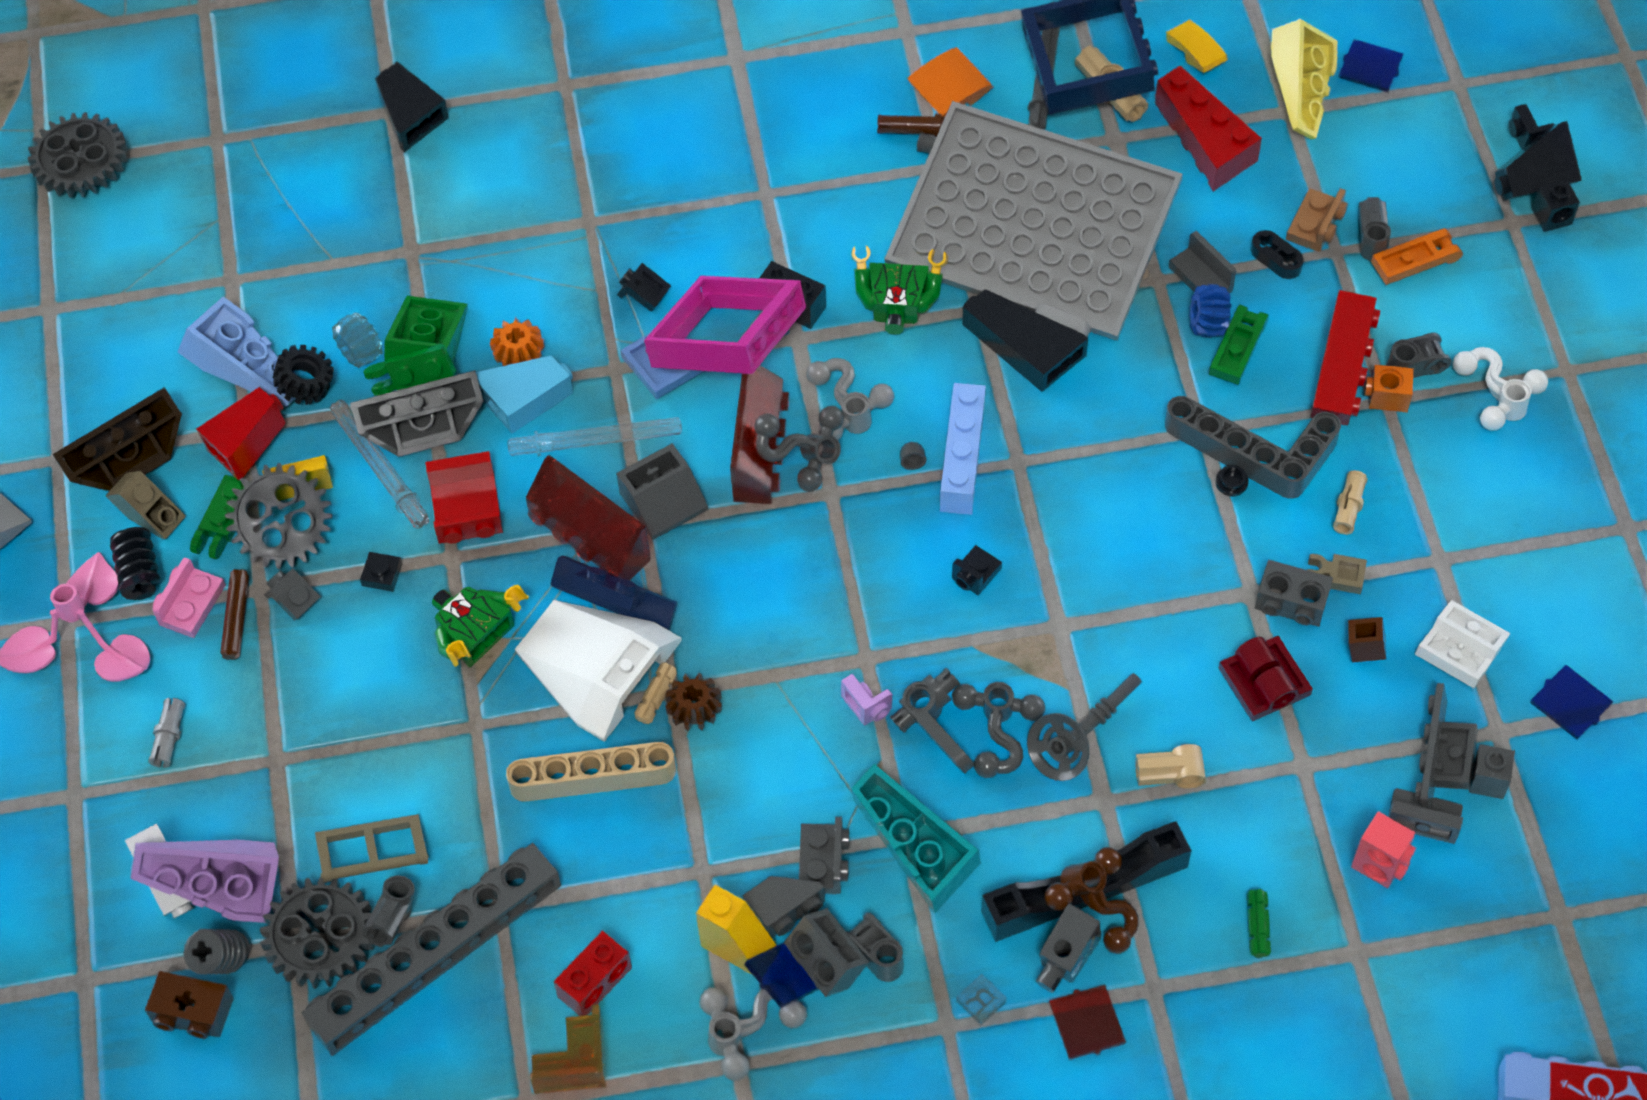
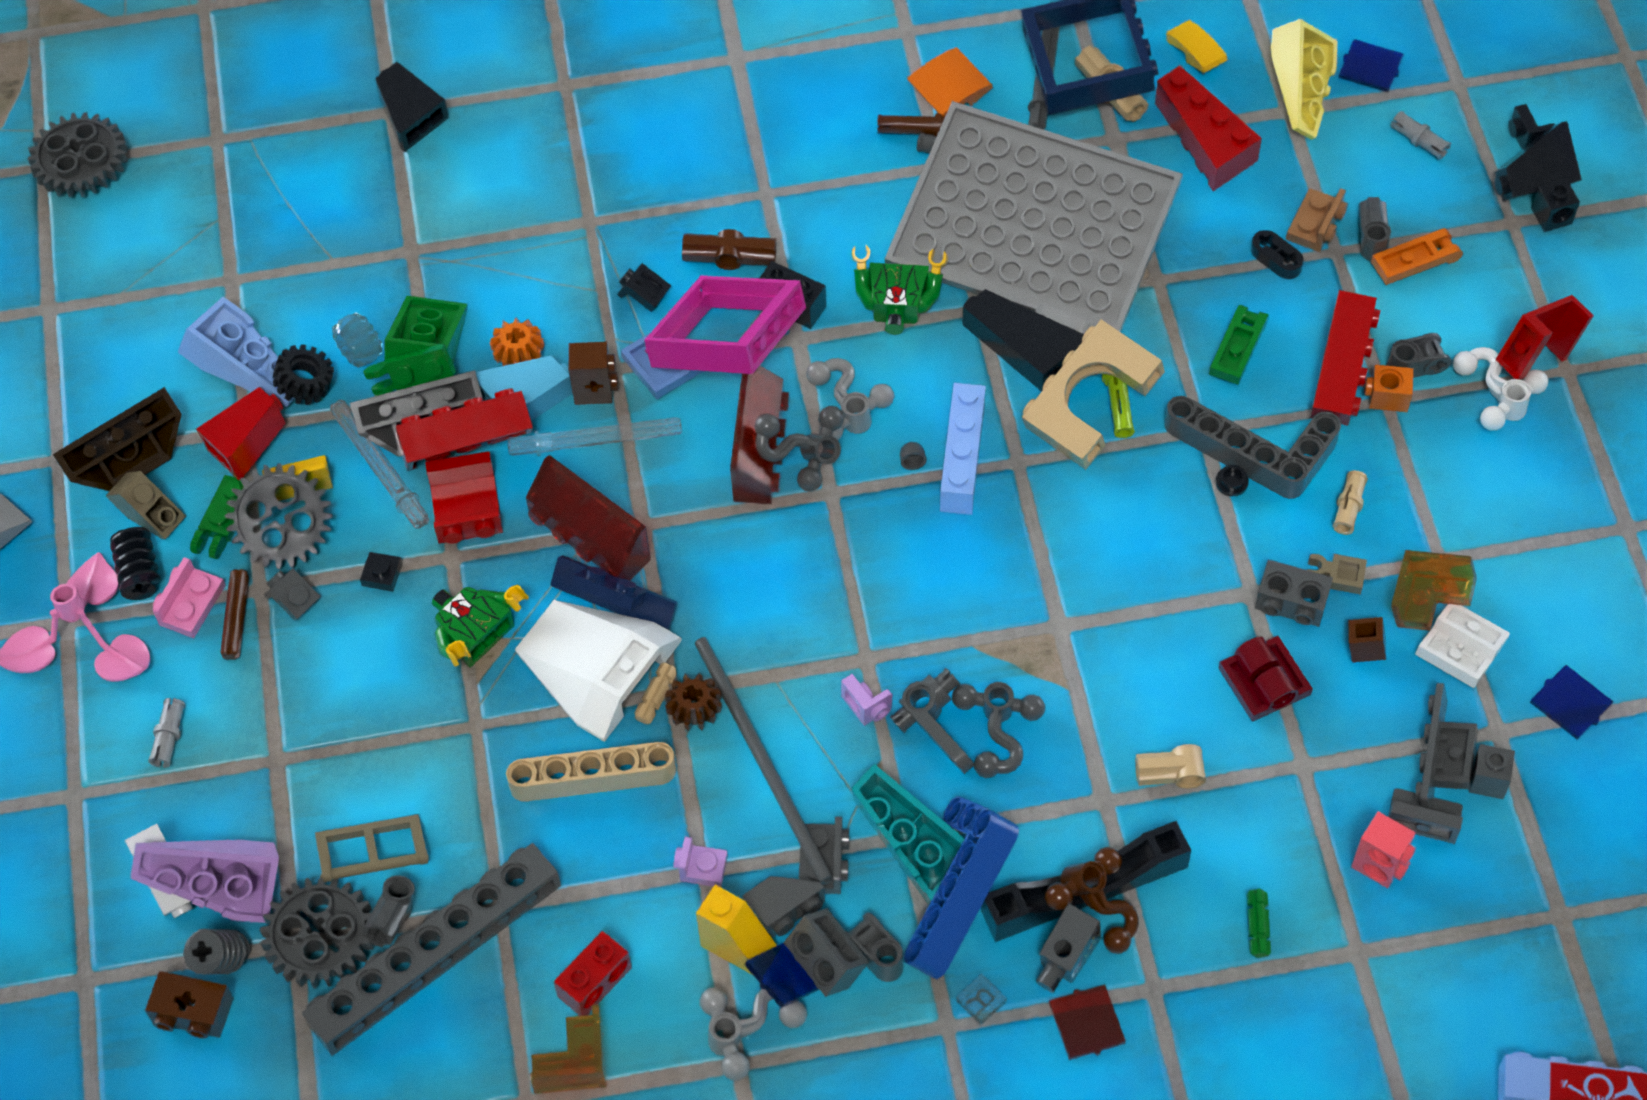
dark grey slope [616,443,708,540] -> none
black bracket [952,545,1002,596] -> none
dark grey dish [1027,673,1142,781] -> none
dark grey panel [1169,231,1236,294] -> none
blue gear [1188,284,1232,338] -> none
none -> red wedge [396,388,533,472]
none -> reddish brown brick [568,341,618,405]
none -> lavender bracket [674,837,728,887]
none -> reddish brown piece [682,229,777,270]
none -> dark grey piece [695,637,833,885]
none -> blue beam [904,797,1019,979]
none -> tan arch [1022,319,1165,470]
none -> lime pin [1102,374,1135,438]
none -> light grey pin [1391,111,1451,160]
none -> clear orange panel [1391,550,1477,631]
none -> red panel [1495,295,1594,380]

